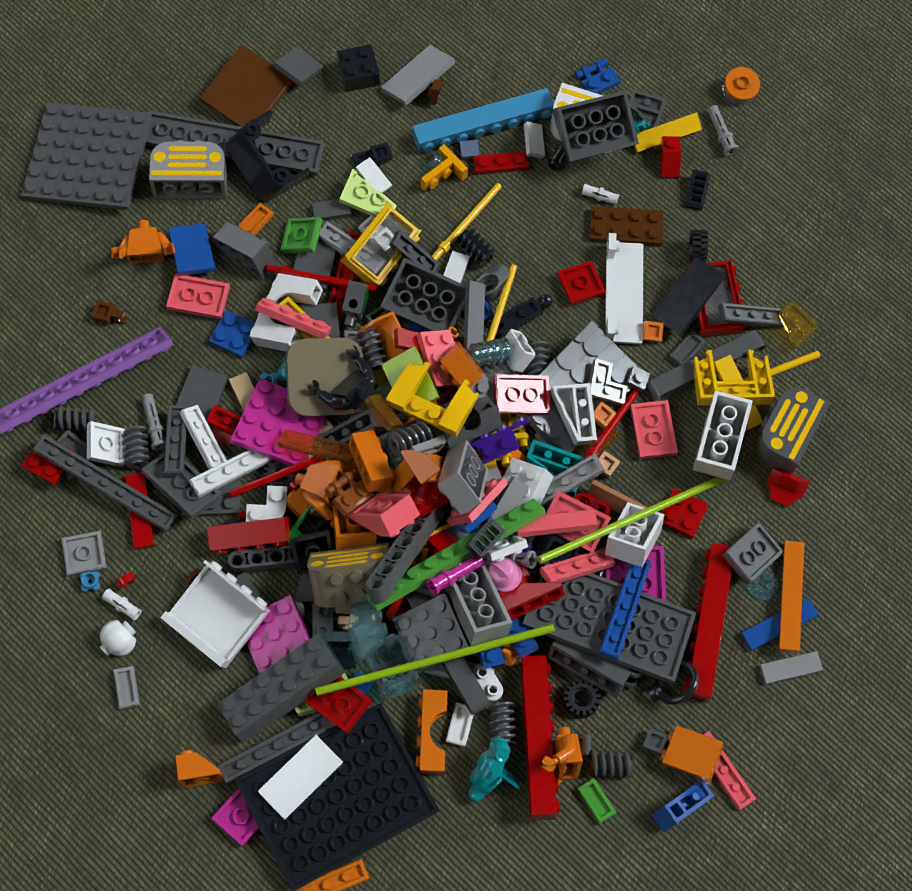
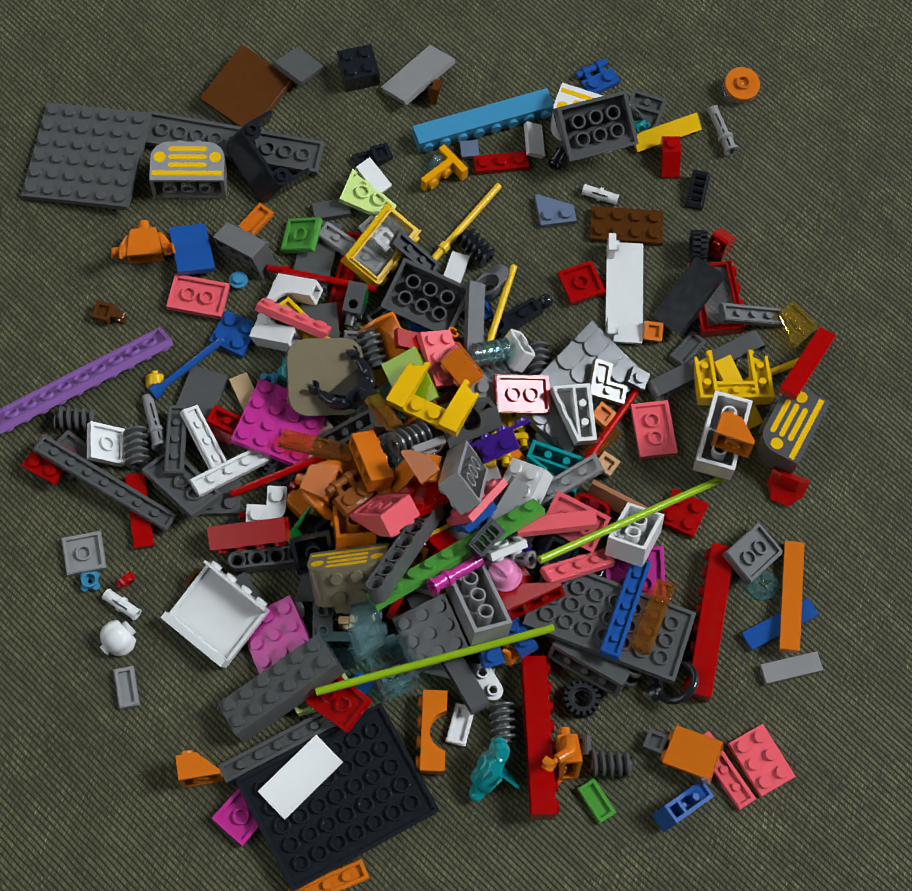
none -> yellow piece [145,371,164,388]
none -> blue piece [148,337,225,400]
none -> dark azure plate [229,271,248,289]
none -> sand blue wing [534,194,577,229]
none -> clear orange tile [630,578,676,655]
none -> red slope [708,228,736,261]
none -> orange slope [711,411,755,458]
none -> coral plate [728,724,796,798]
none -> red tile [778,327,836,401]

